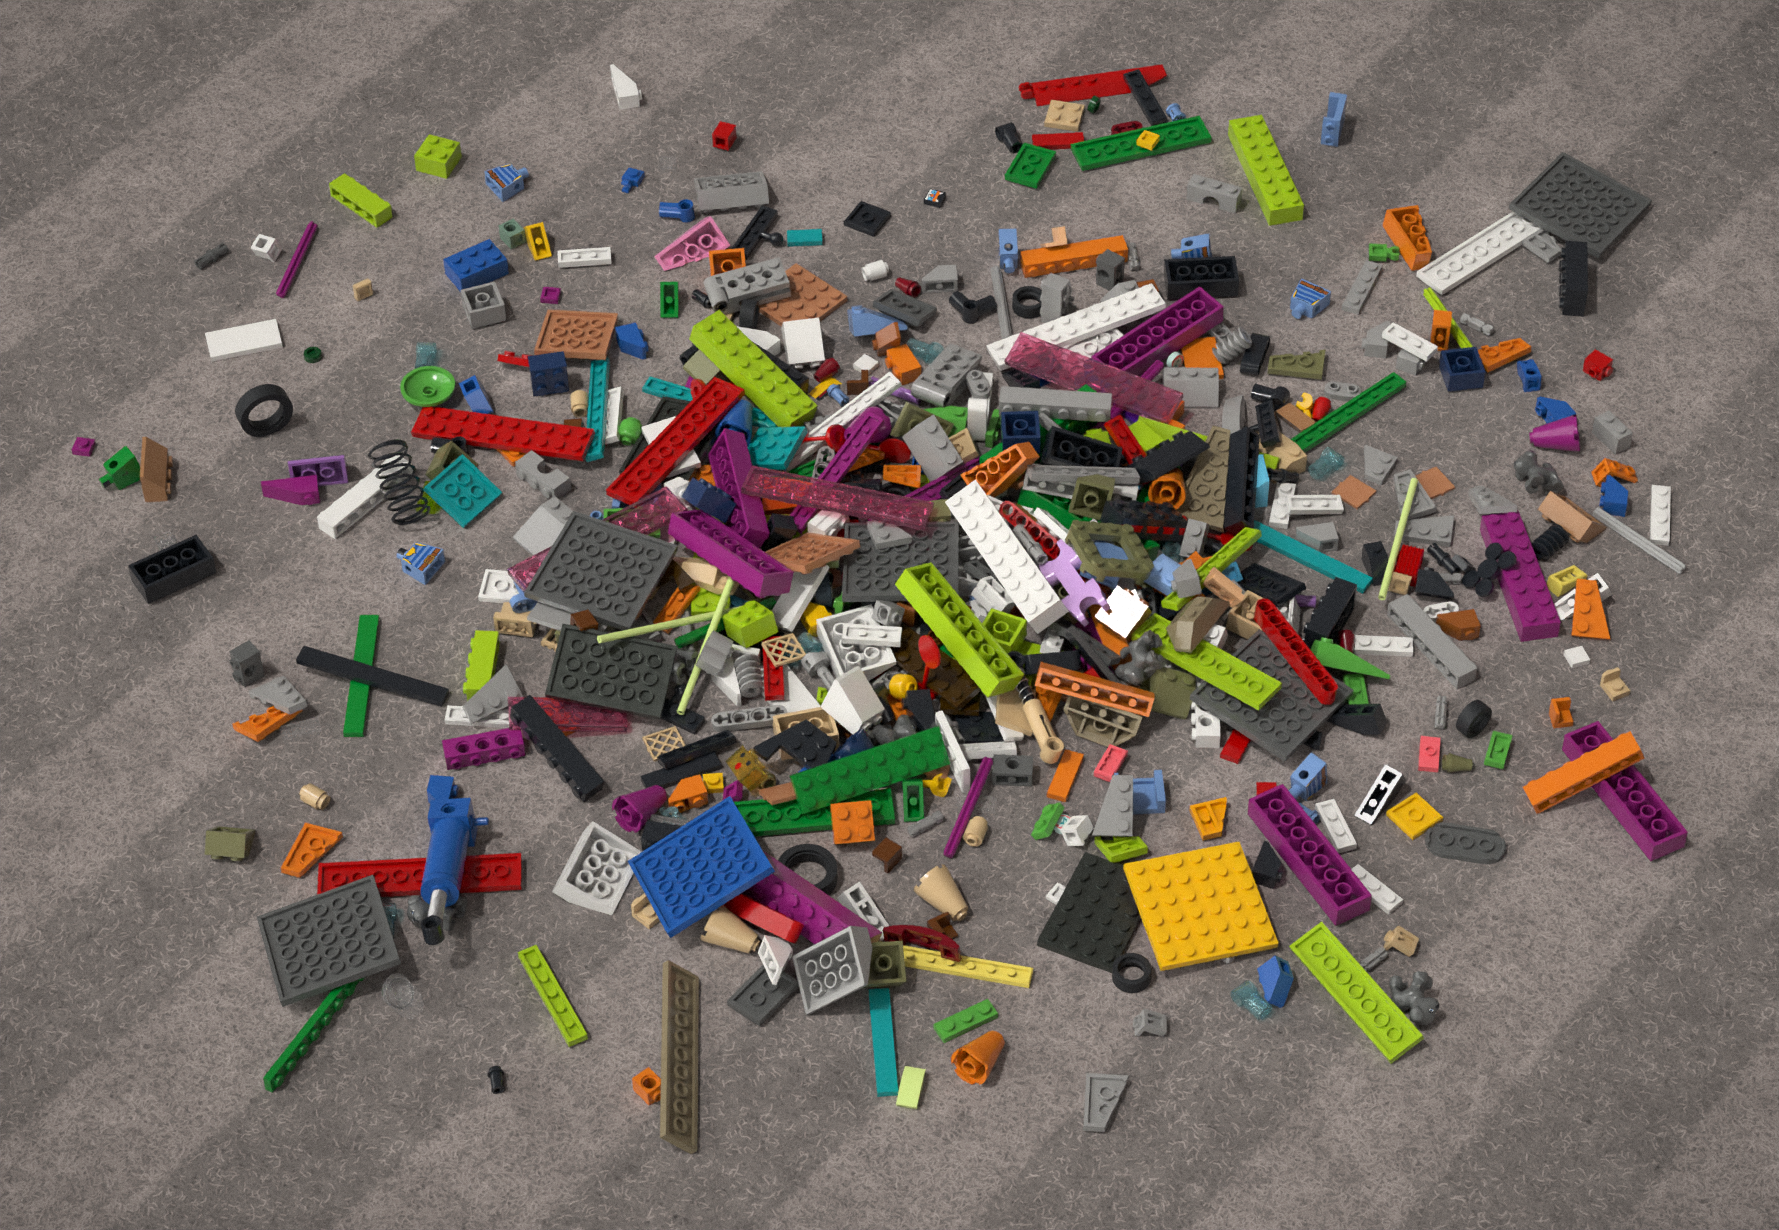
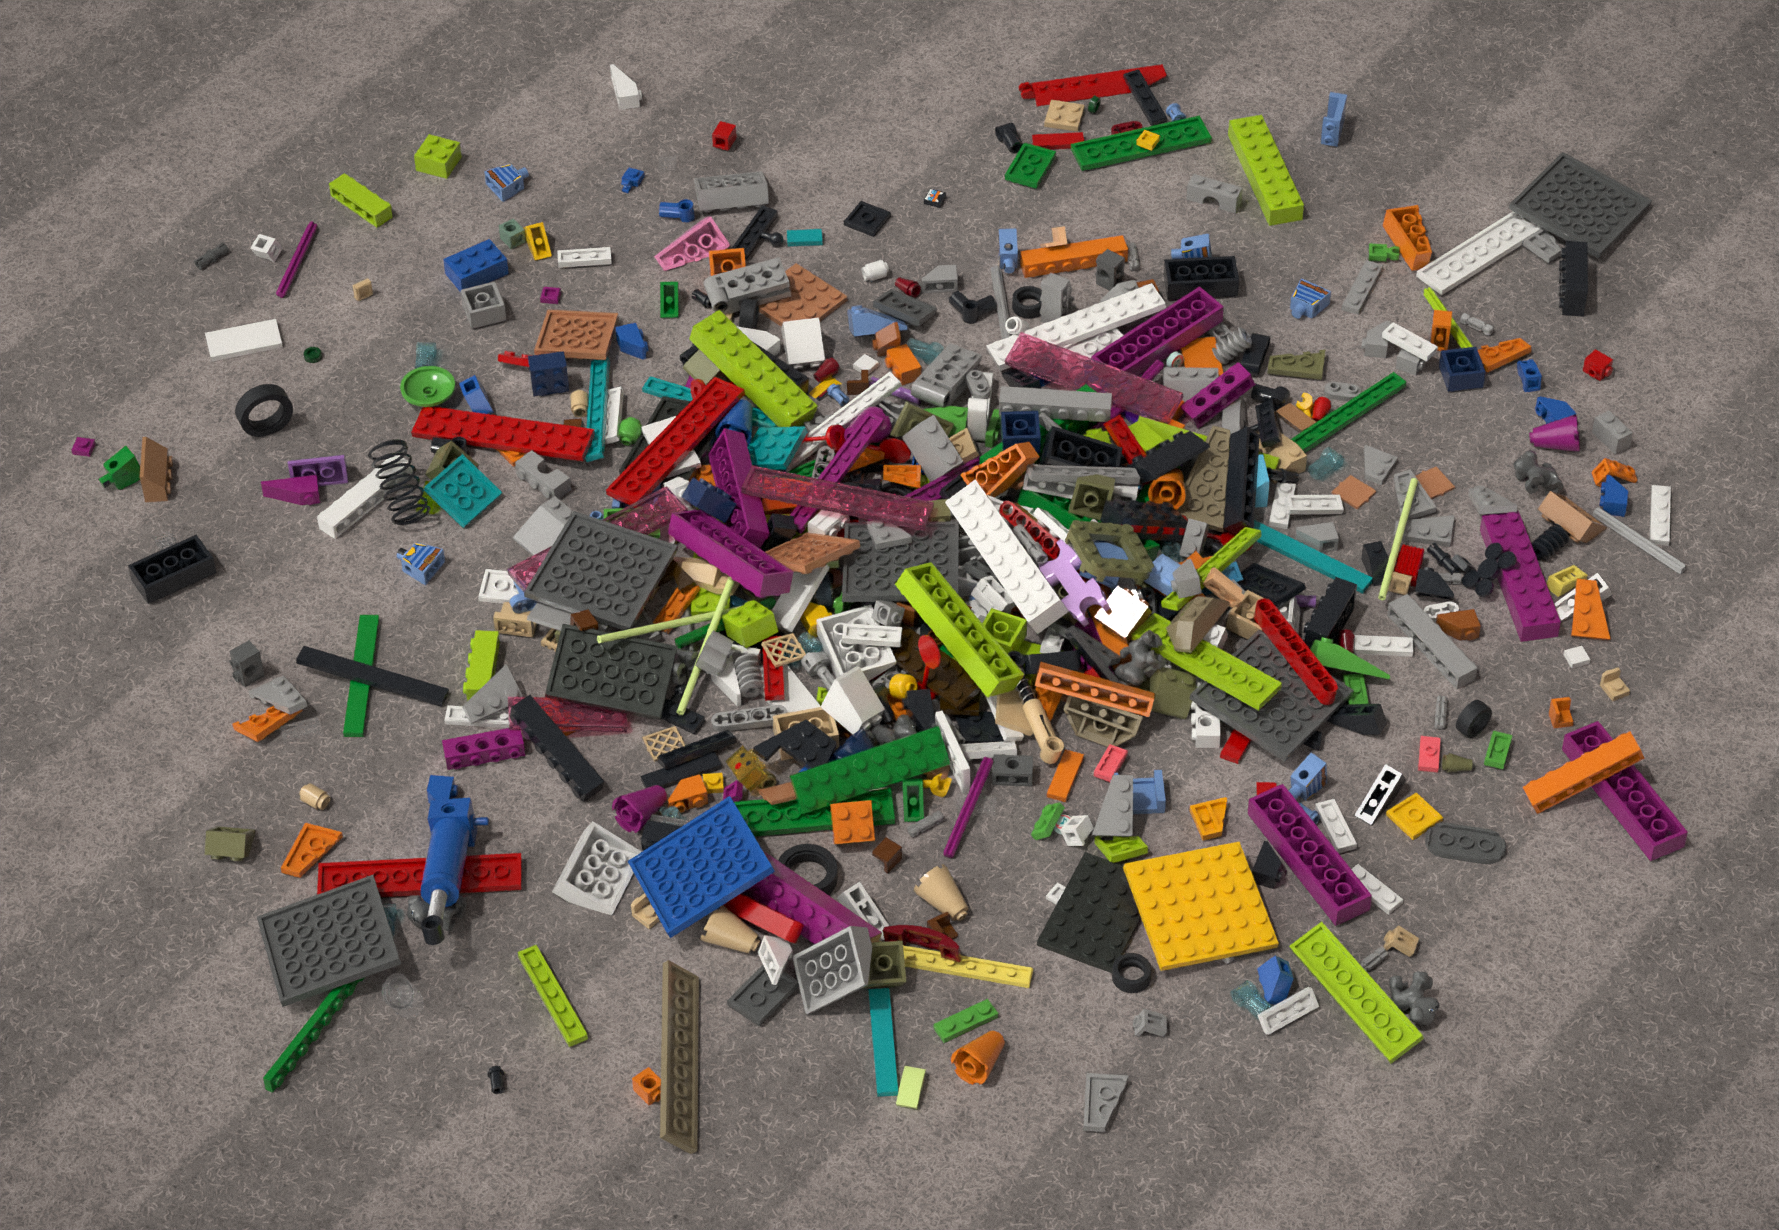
tan brick [963,816,988,846] -> none
none -> white brick [1005,316,1030,335]
none -> magenta brick [1181,362,1256,429]
none -> white plate [1257,987,1319,1035]

